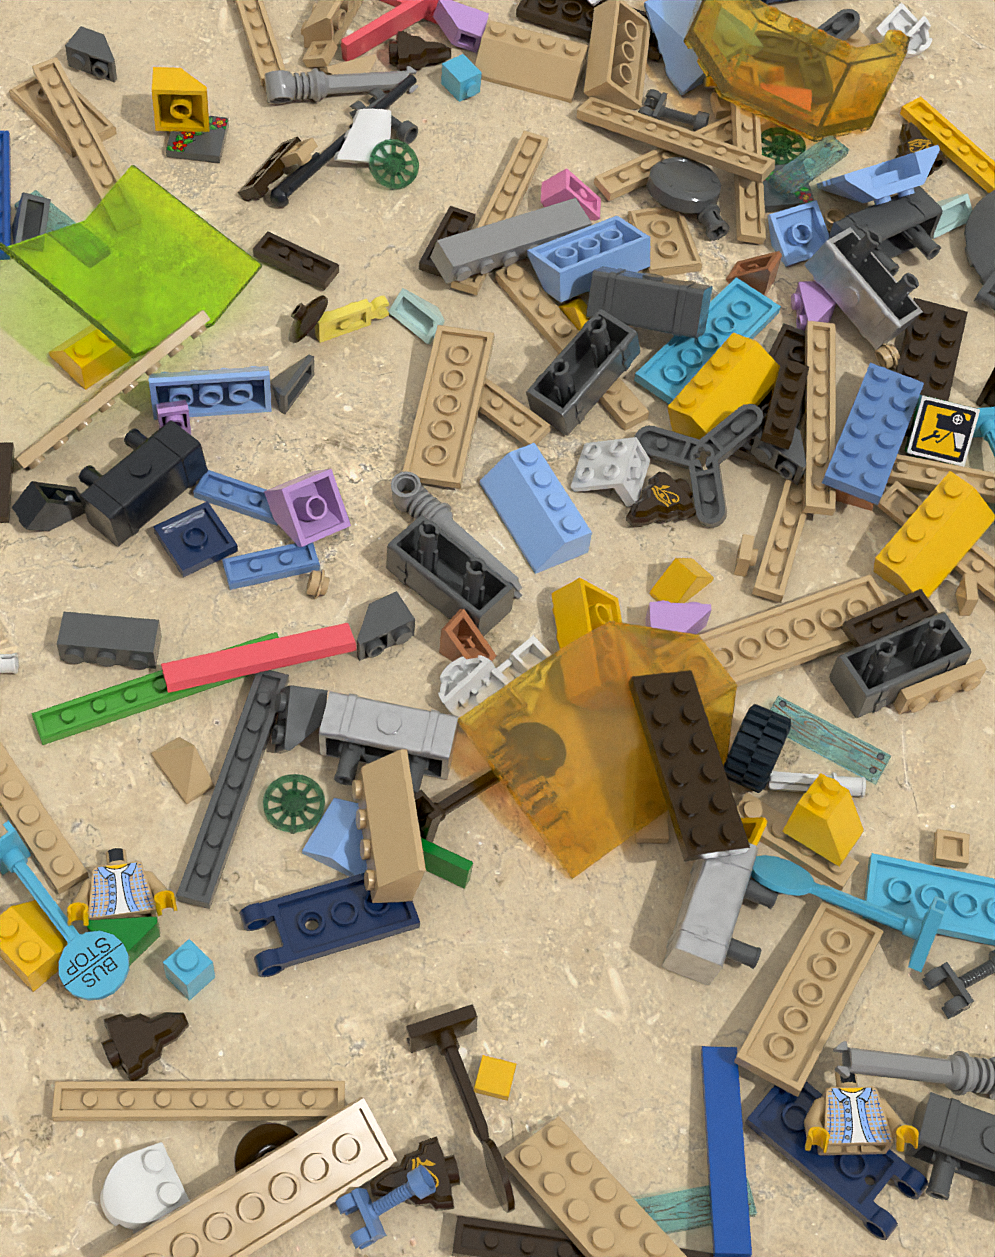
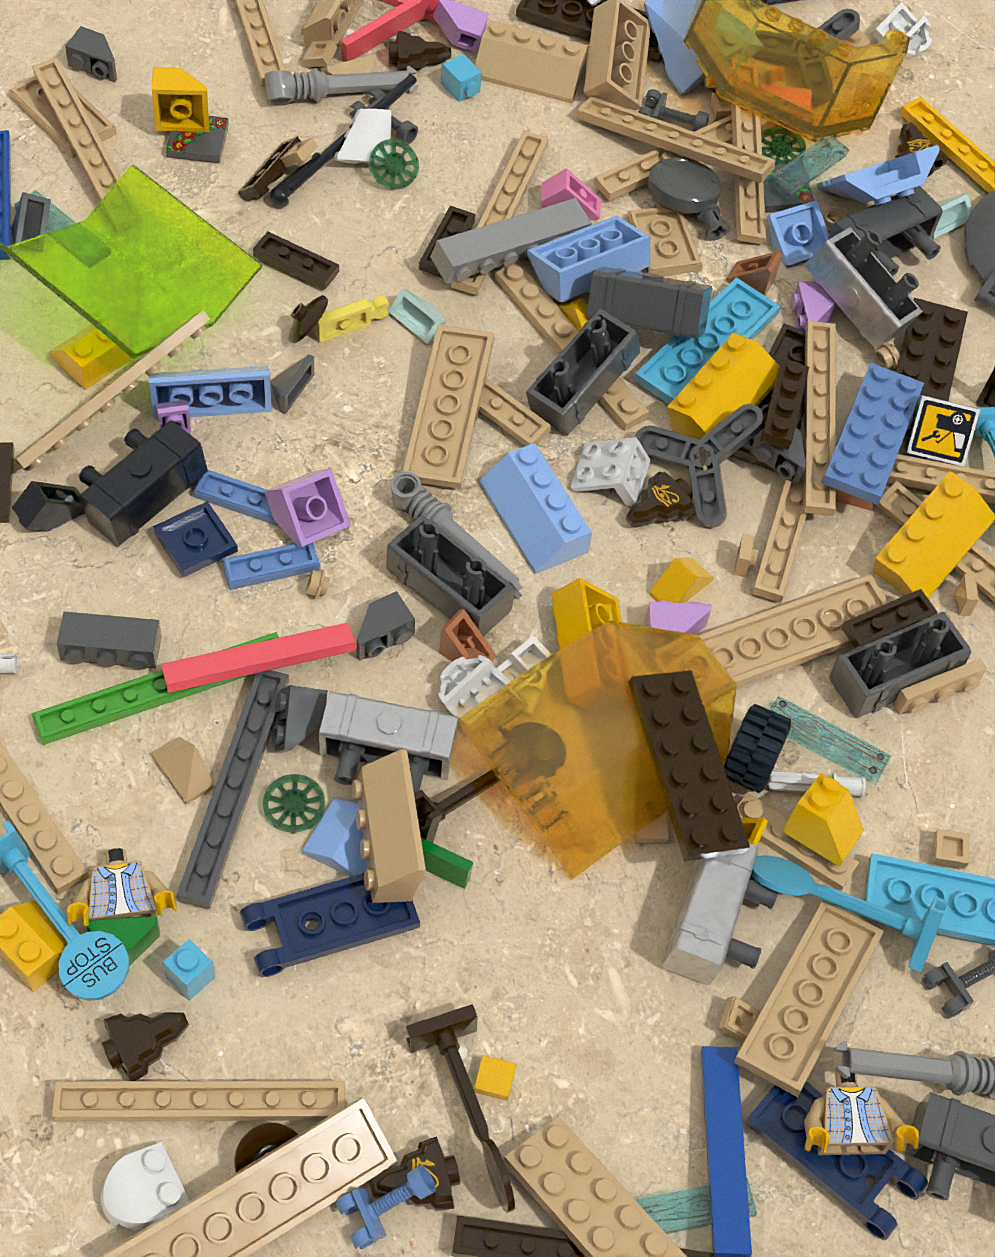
none -> tan tile [718,996,761,1043]

